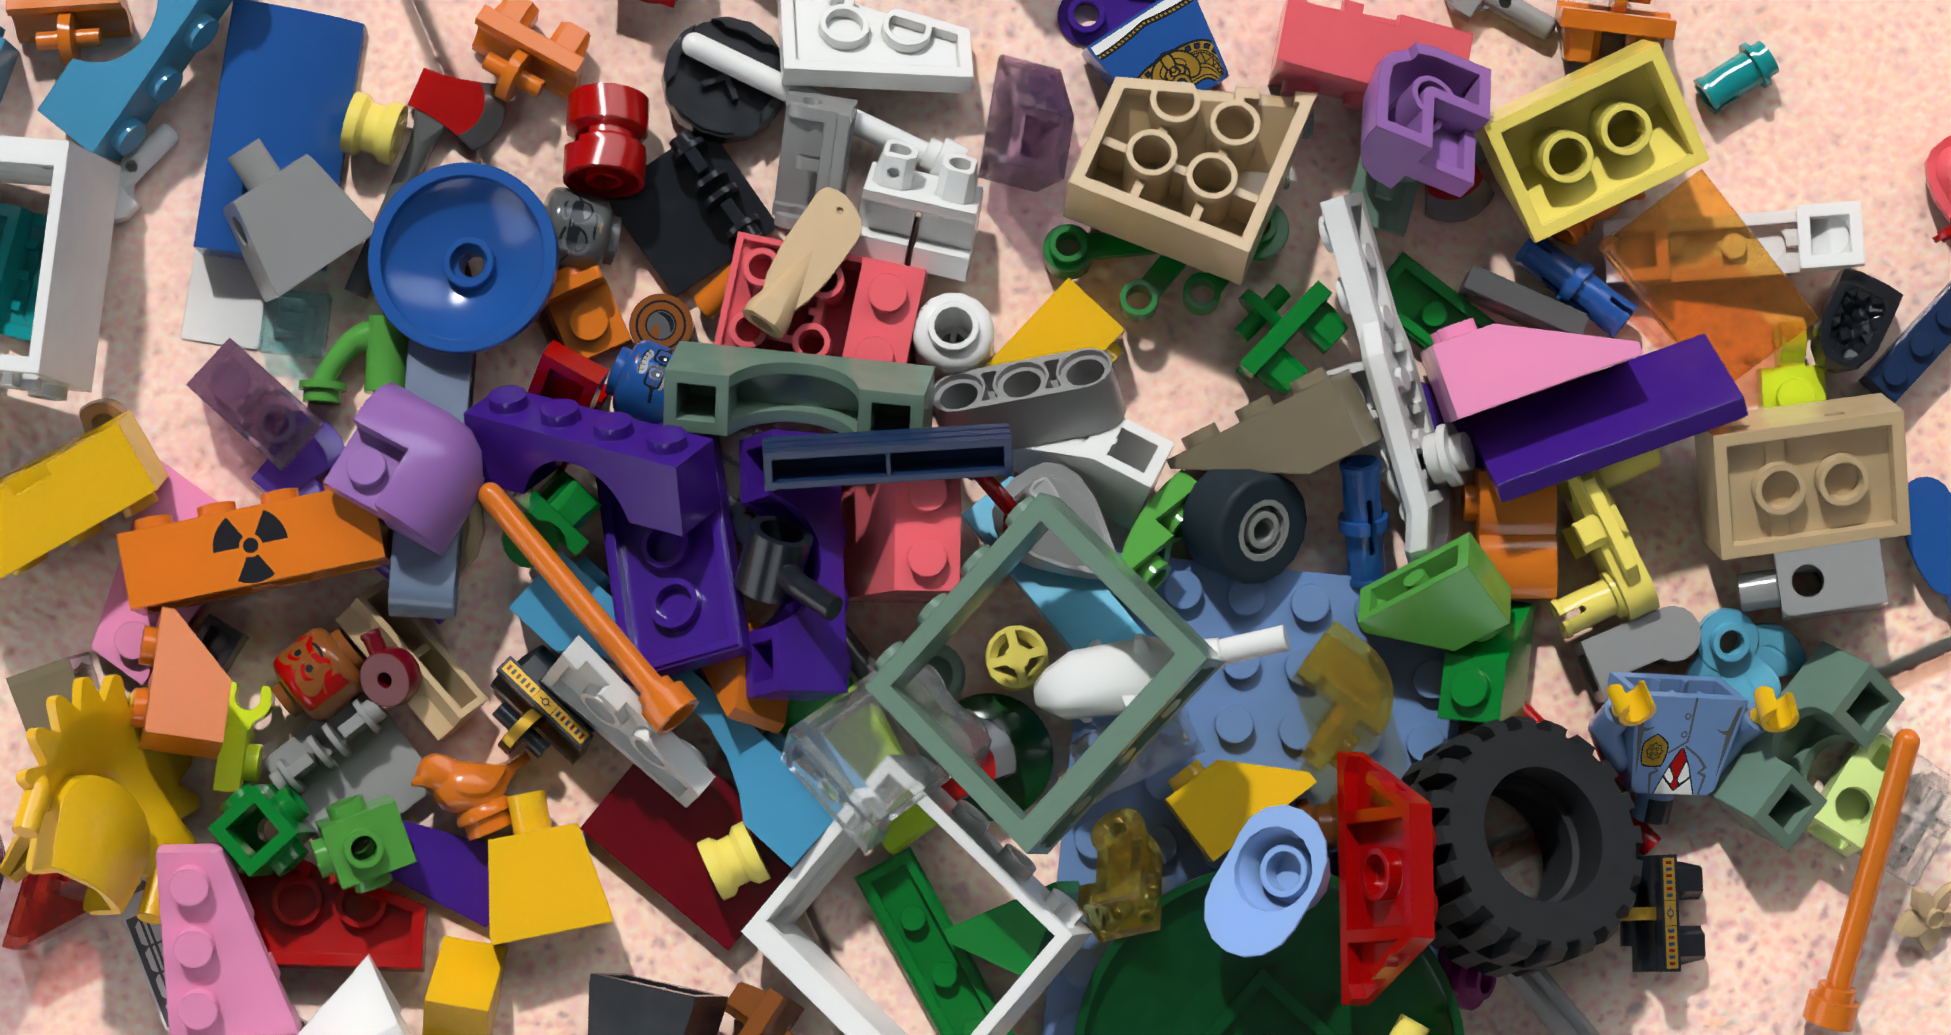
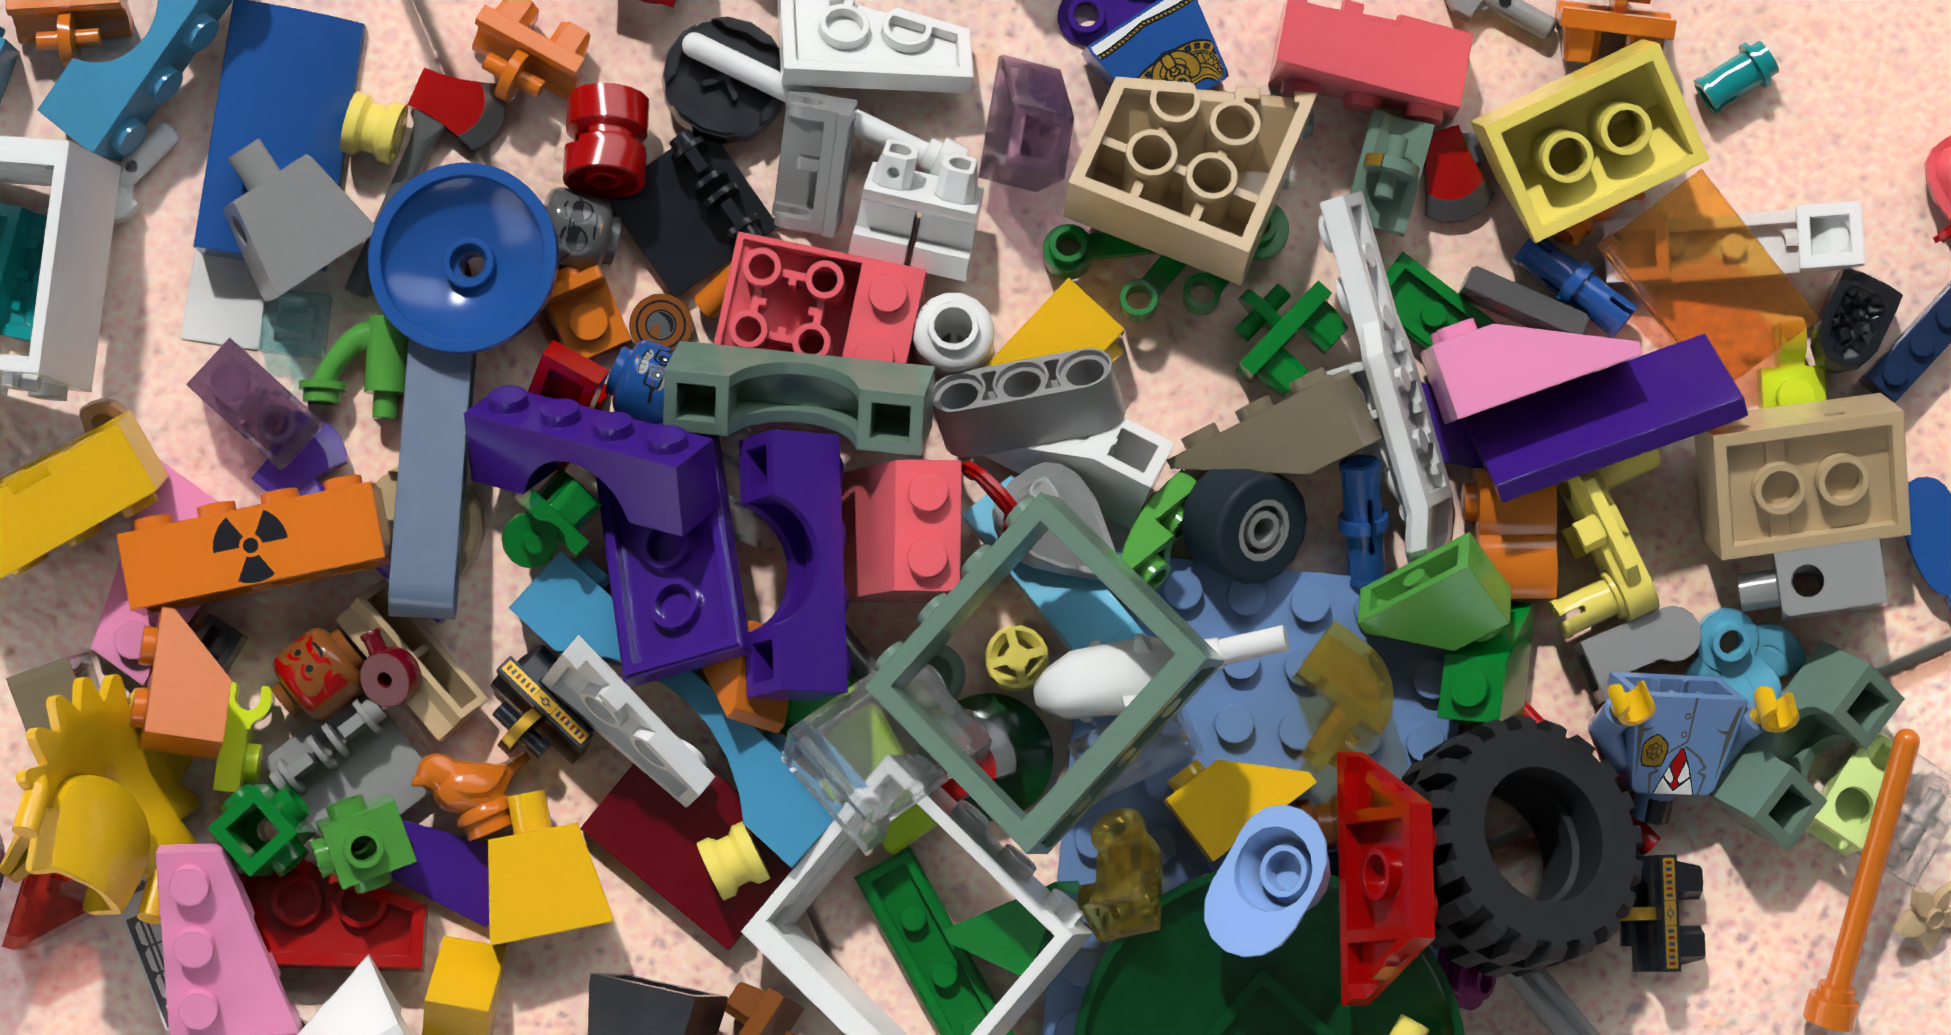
medium lavender brick [323,382,485,557] -> none
orange piece [478,482,699,735] -> none
black piece [730,501,844,621] -> none
tan piece [742,187,862,339] -> none
dark blue piece [762,423,1013,491] -> none
medium lavender brick [1361,42,1491,198] -> none
white plate [1422,422,1475,487] -> none

